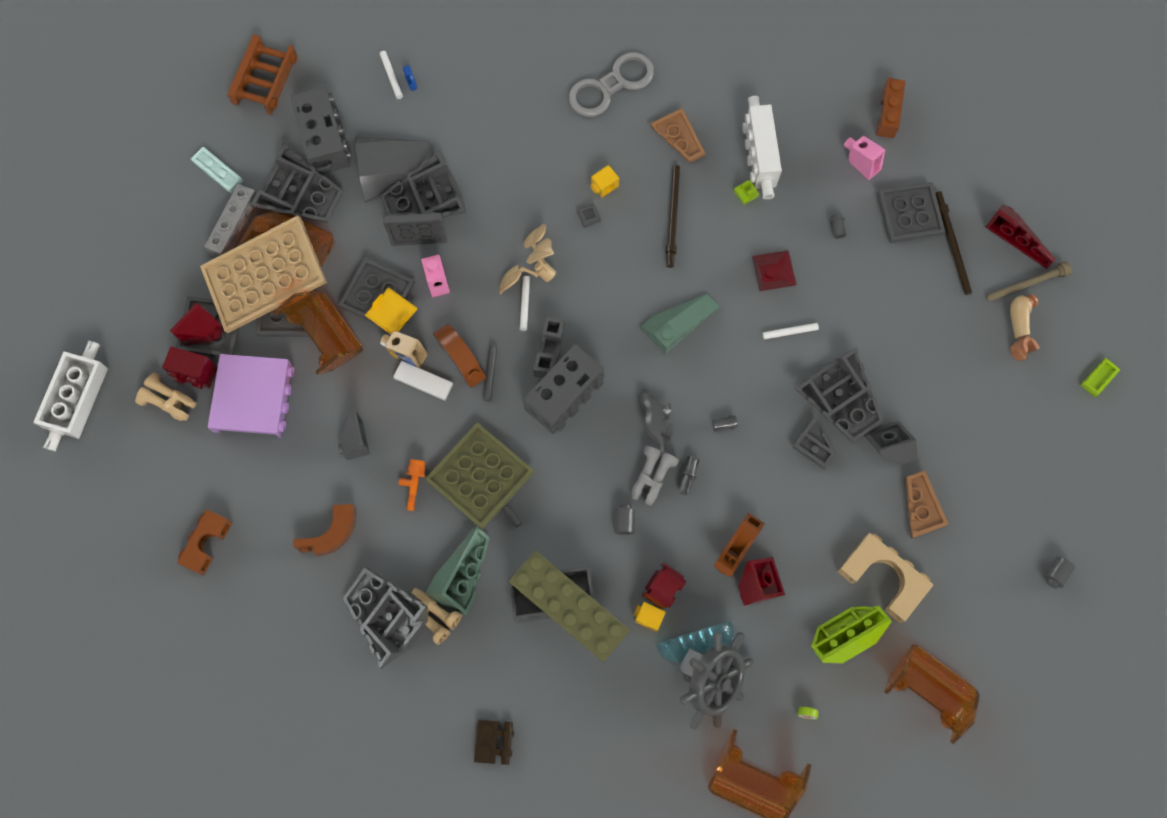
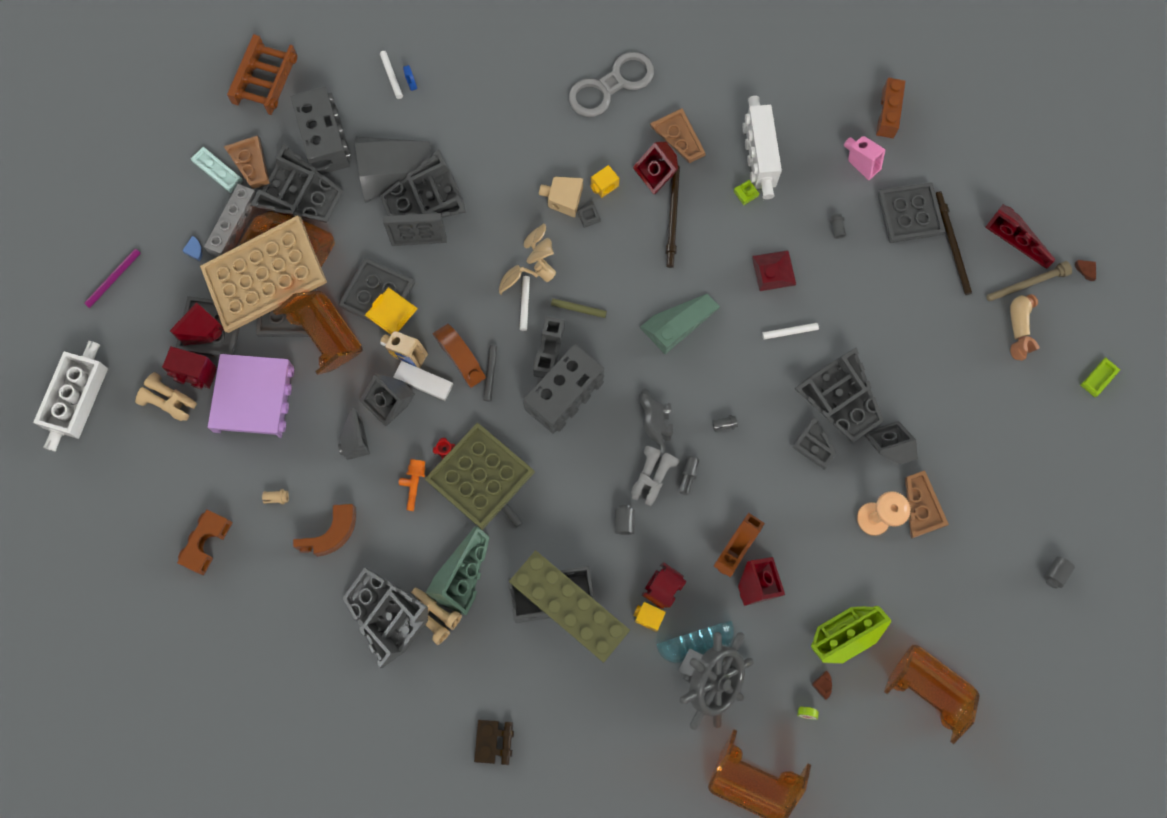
bright pink torso [421,255,450,298] -> none
tan arch [837,533,934,623] -> none
none -> magenta bar [84,249,141,308]
none -> medium blue tile [182,236,202,261]
none -> medium nougat wing [224,135,270,189]
none -> tan pin [262,489,289,504]
none -> dark grey slope [360,373,415,426]
none -> red plate [433,438,455,459]
none -> tan torso [539,177,583,217]
none -> olive bar [551,298,607,318]
none -> dark red slope [633,142,678,195]
none -> copper tile [811,671,832,700]
none -> light nougat hose [857,491,911,536]
none -> copper tile [1075,260,1096,281]

